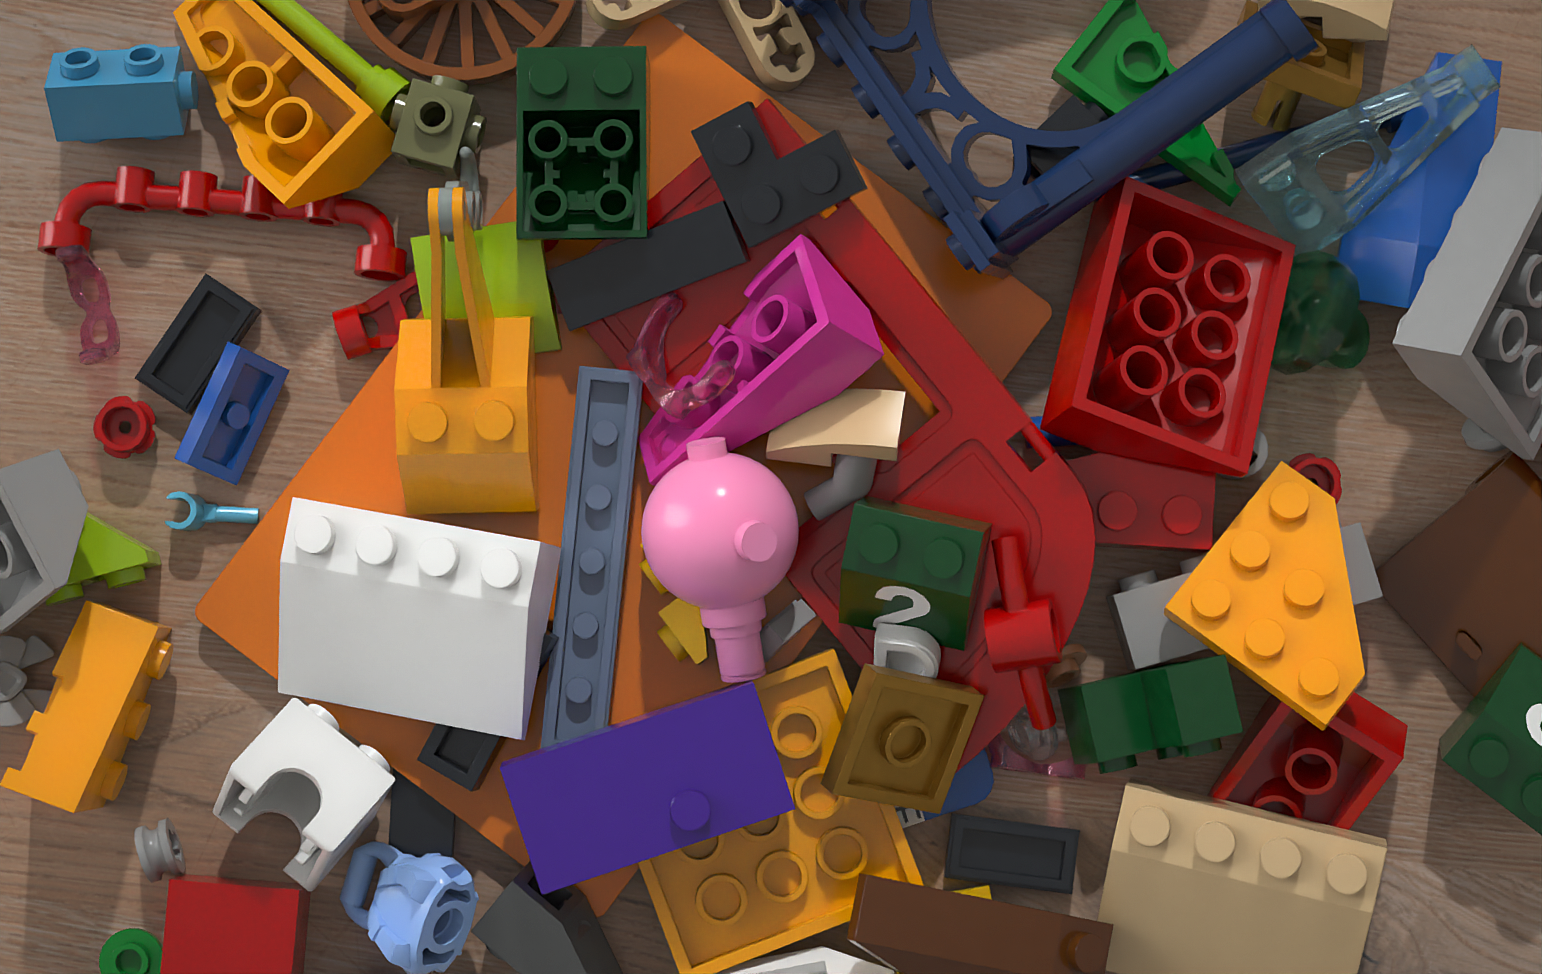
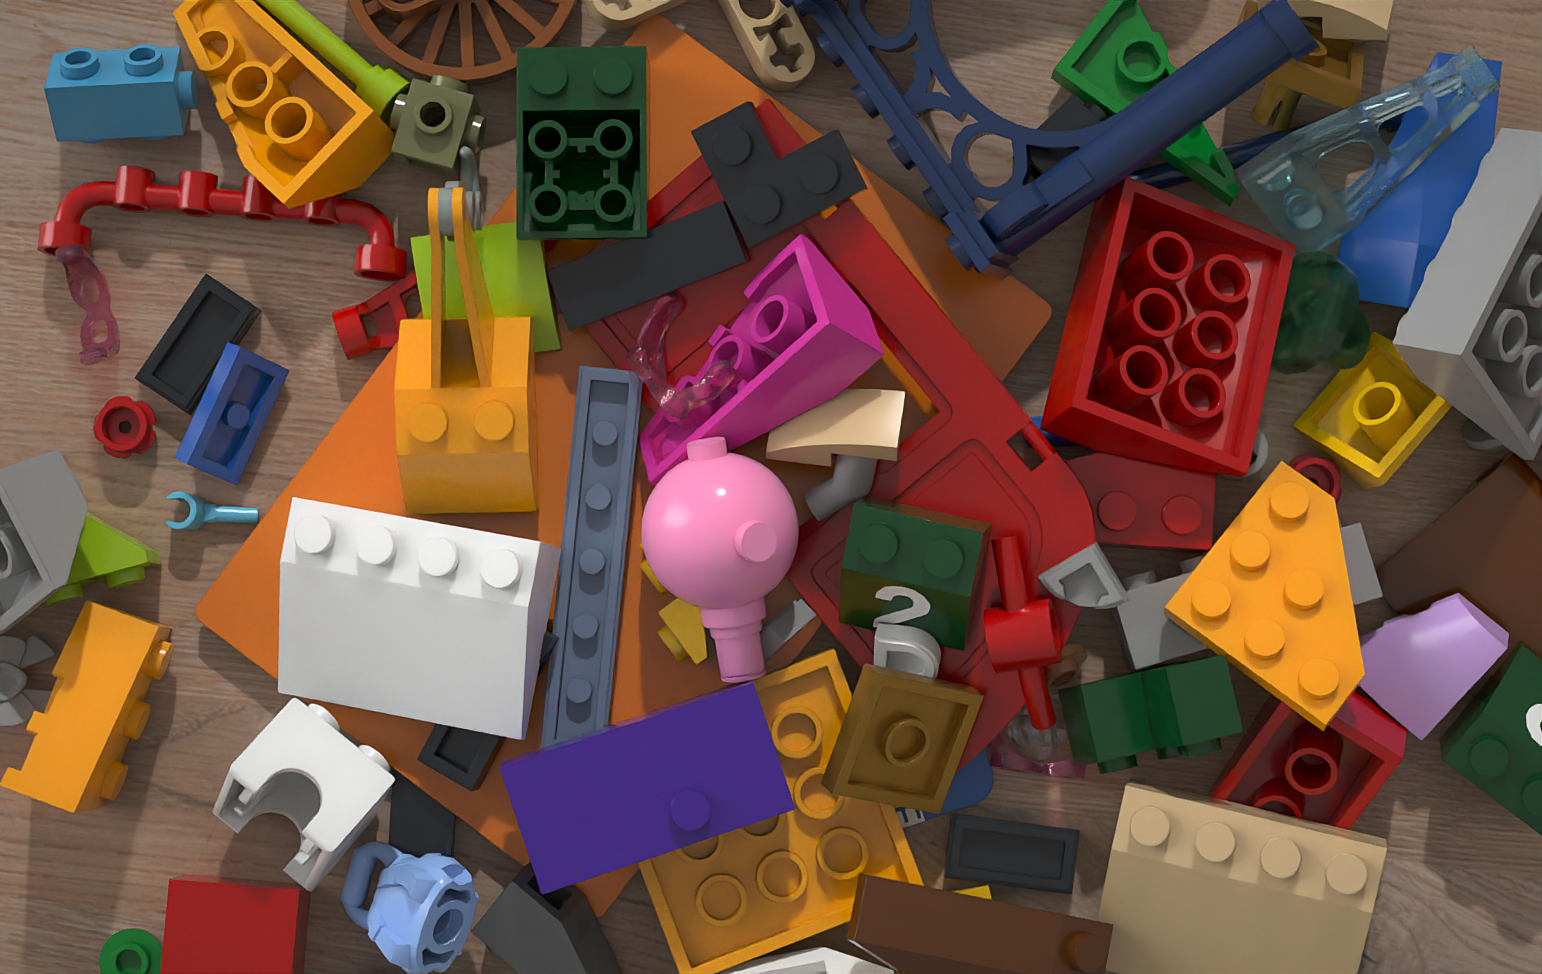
light grey bush [134,818,185,883] -> none
none -> light grey tile [1038,542,1130,609]
none -> yellow slope [1292,331,1452,491]
none -> lavender slope [1359,593,1509,741]

